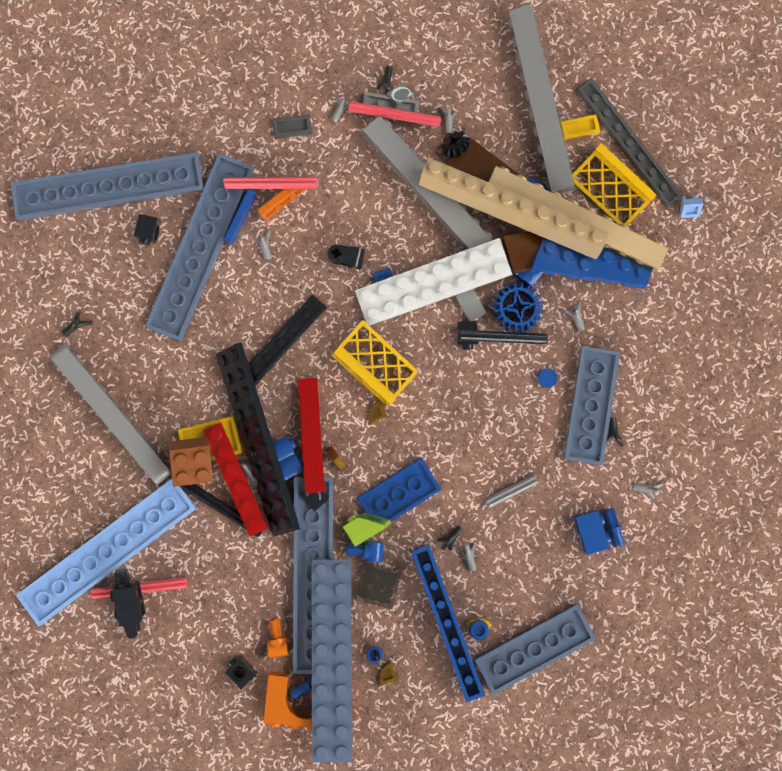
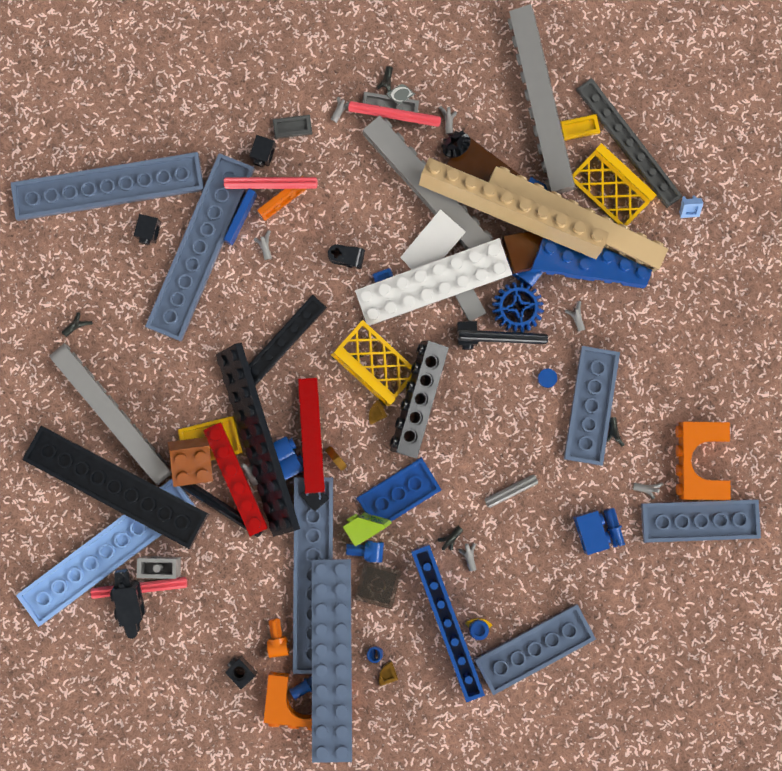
none -> black plate [22,426,209,549]
none -> light grey brick [137,556,181,579]
none -> black brick [249,135,276,167]
none -> brick [390,341,449,459]
none -> white sticker [400,209,466,270]
none -> sand blue plate [641,499,761,543]
none -> orange arch [675,422,731,500]

